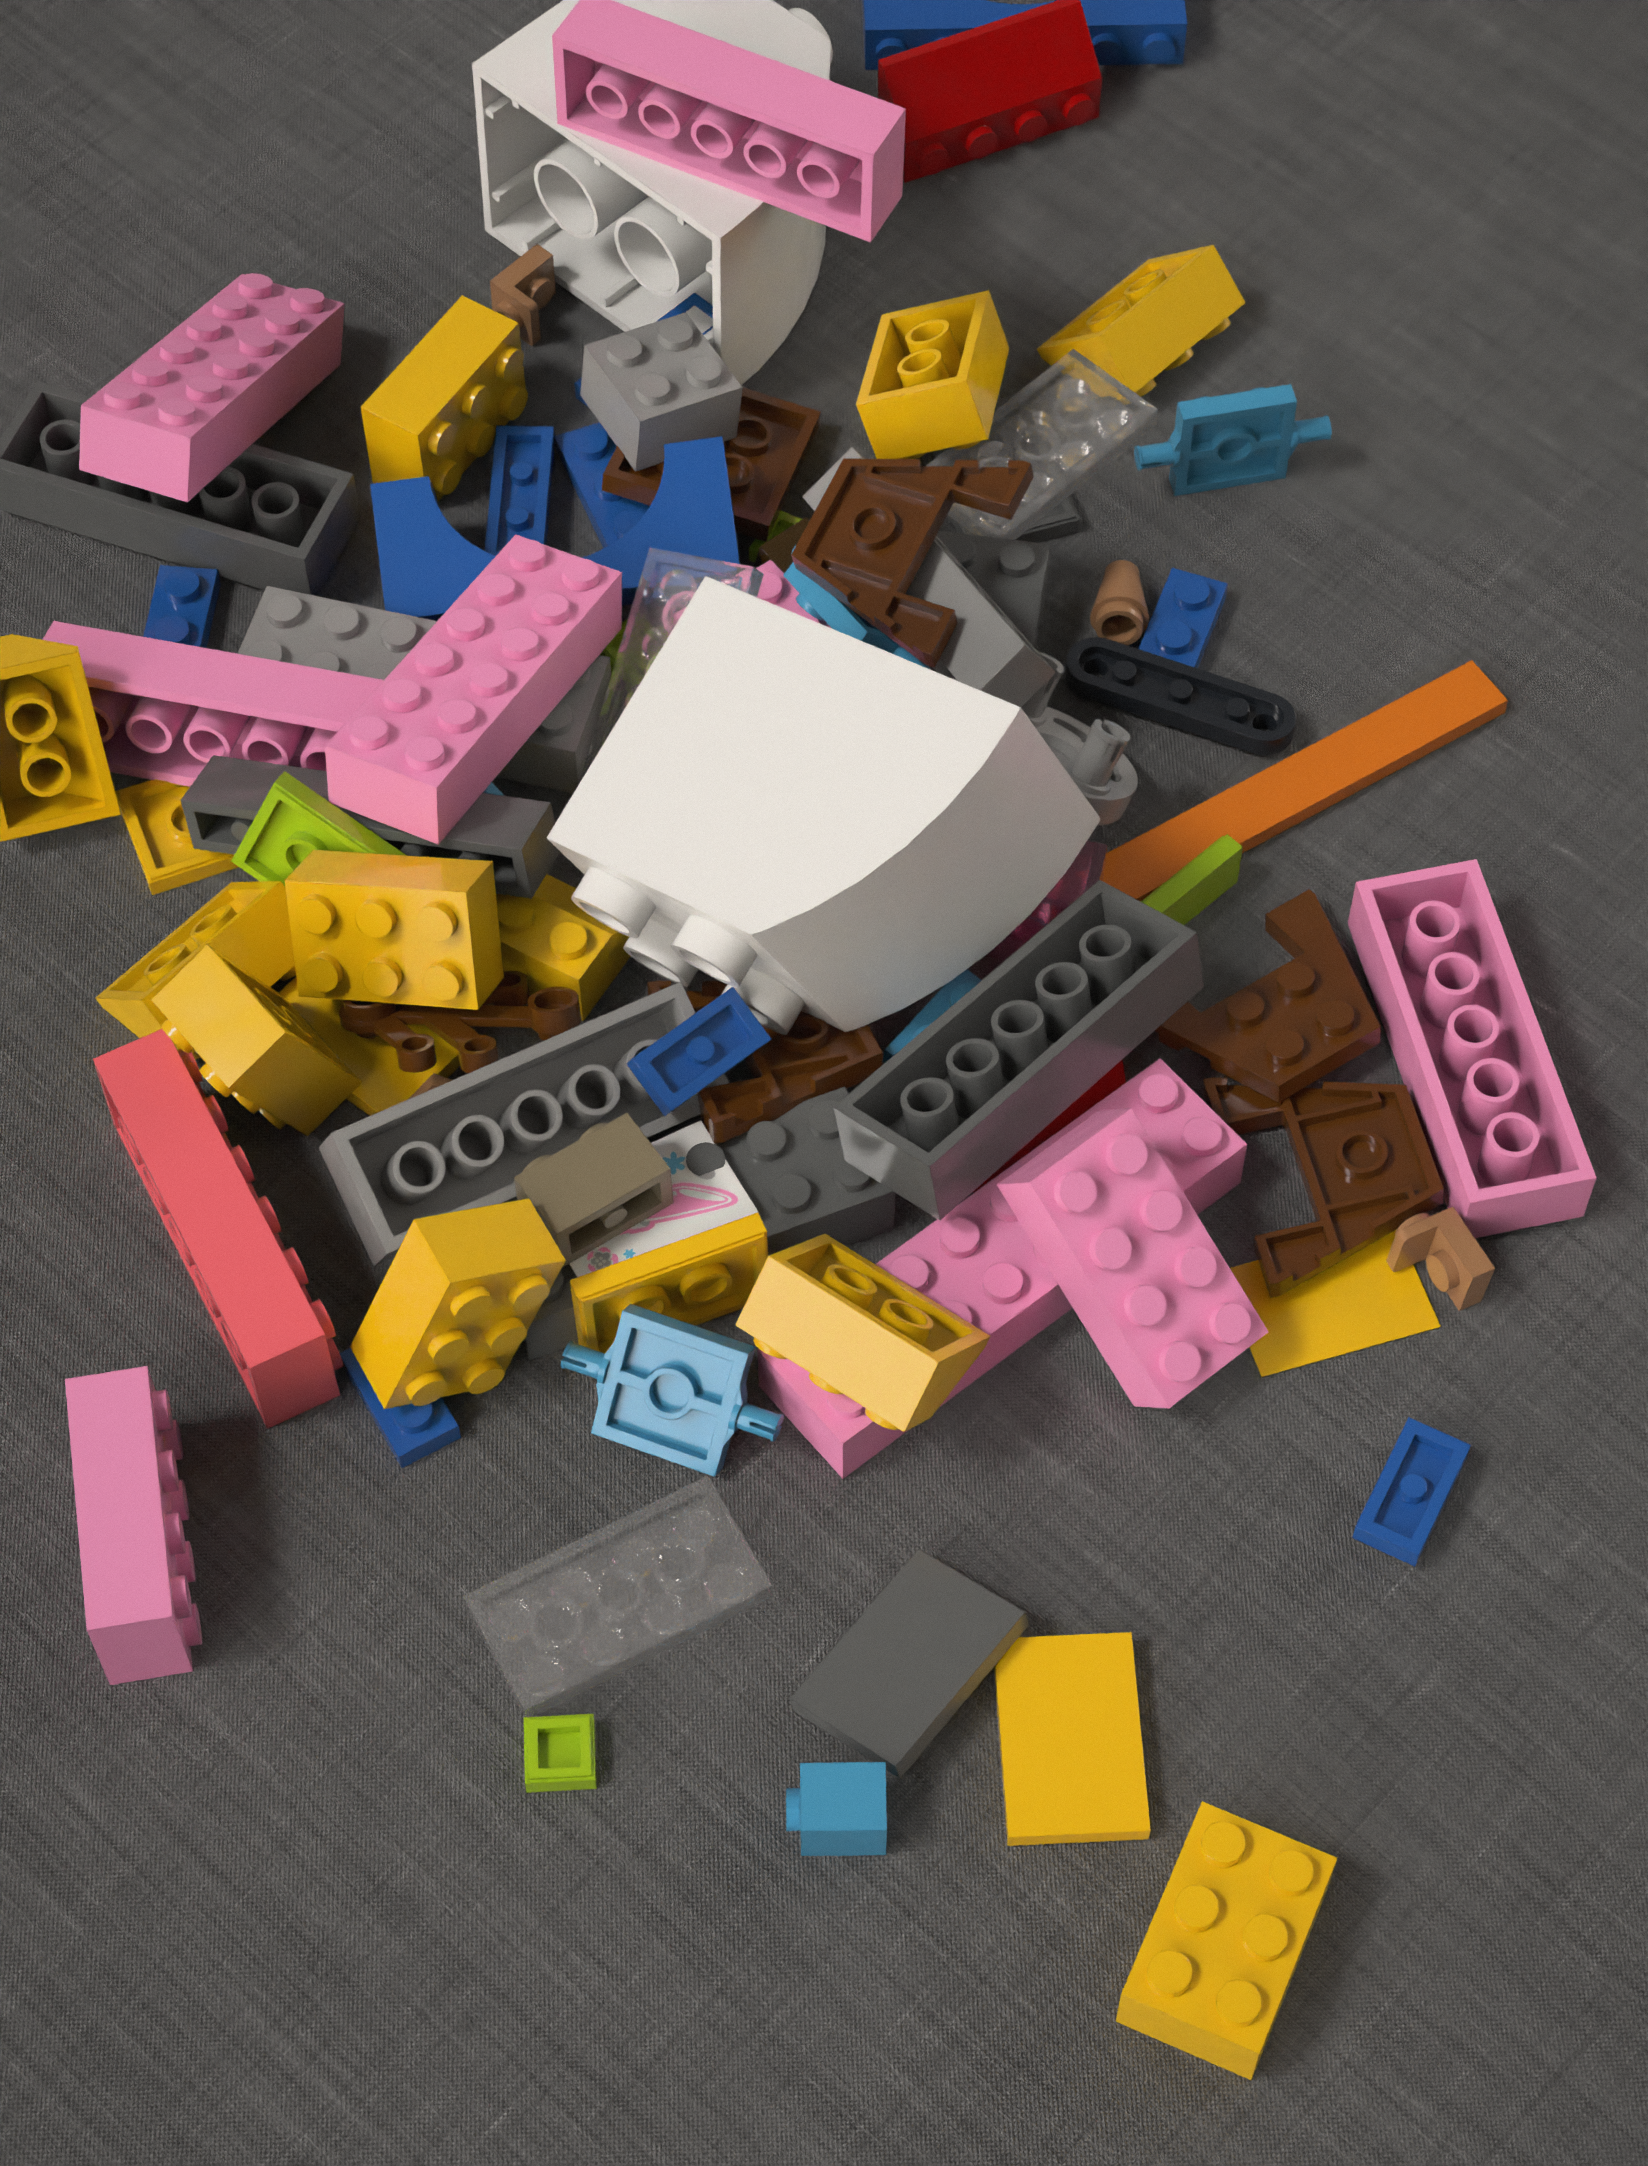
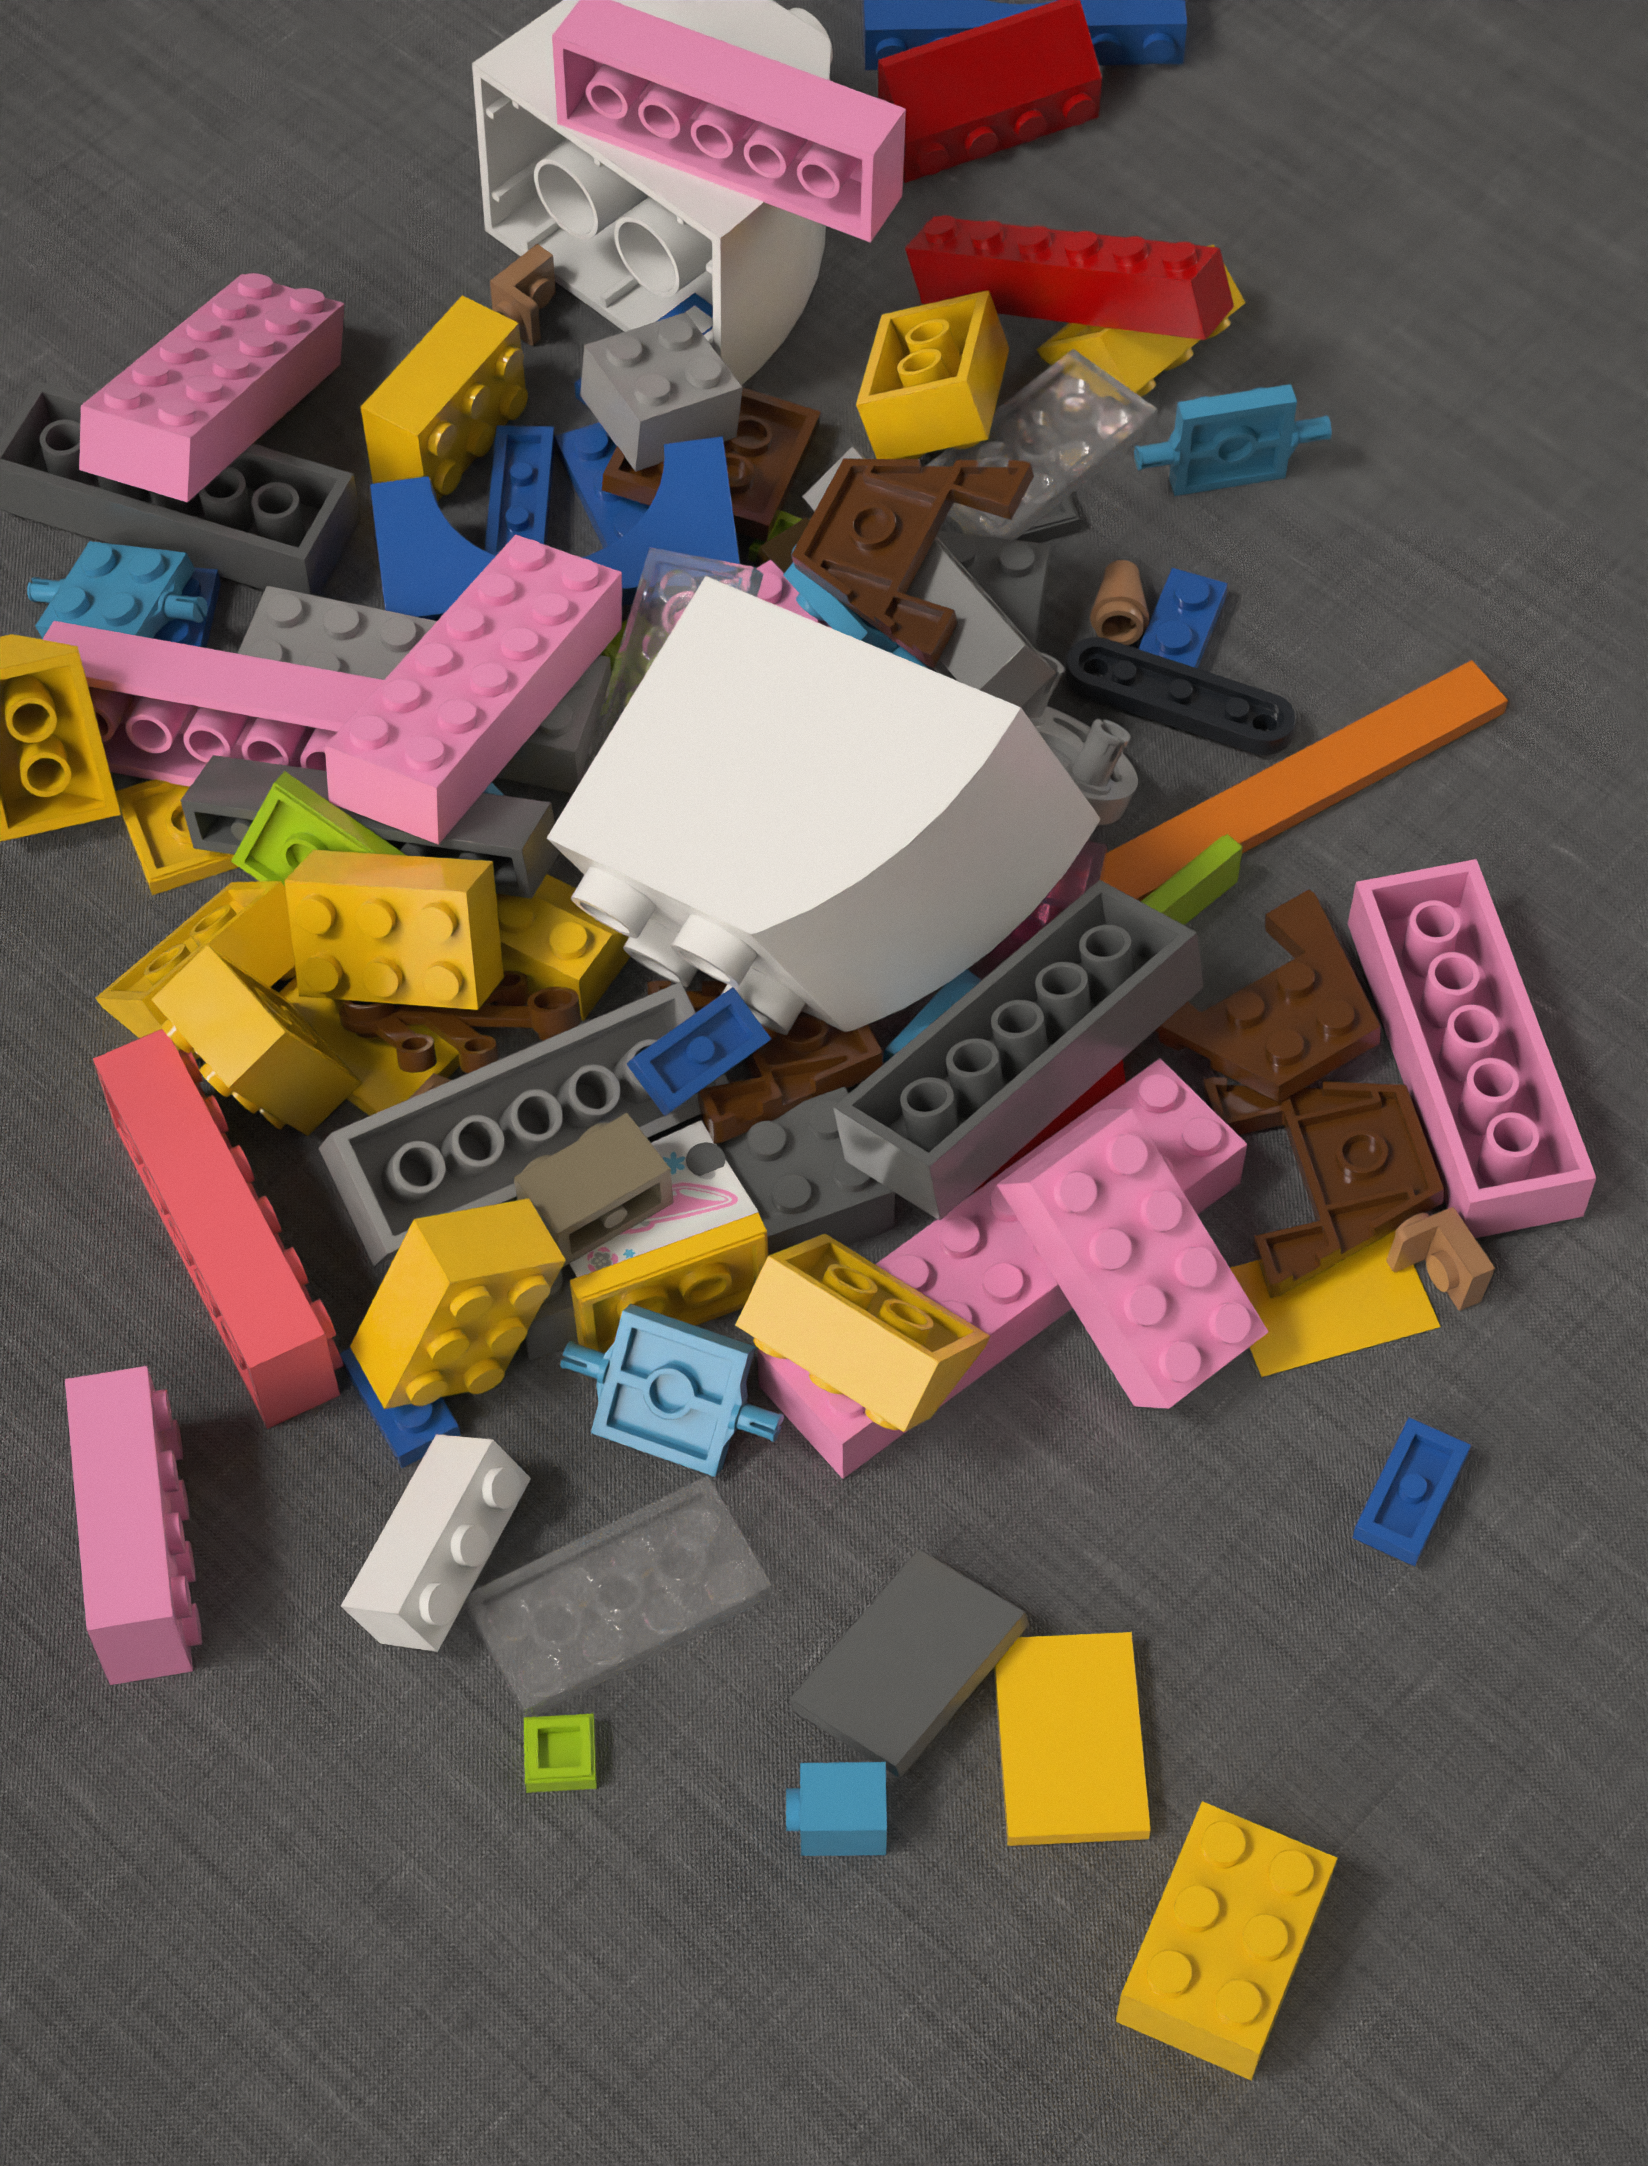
none -> dark azure plate [27,541,208,639]
none -> white brick [341,1434,531,1652]
none -> red brick [905,215,1234,340]

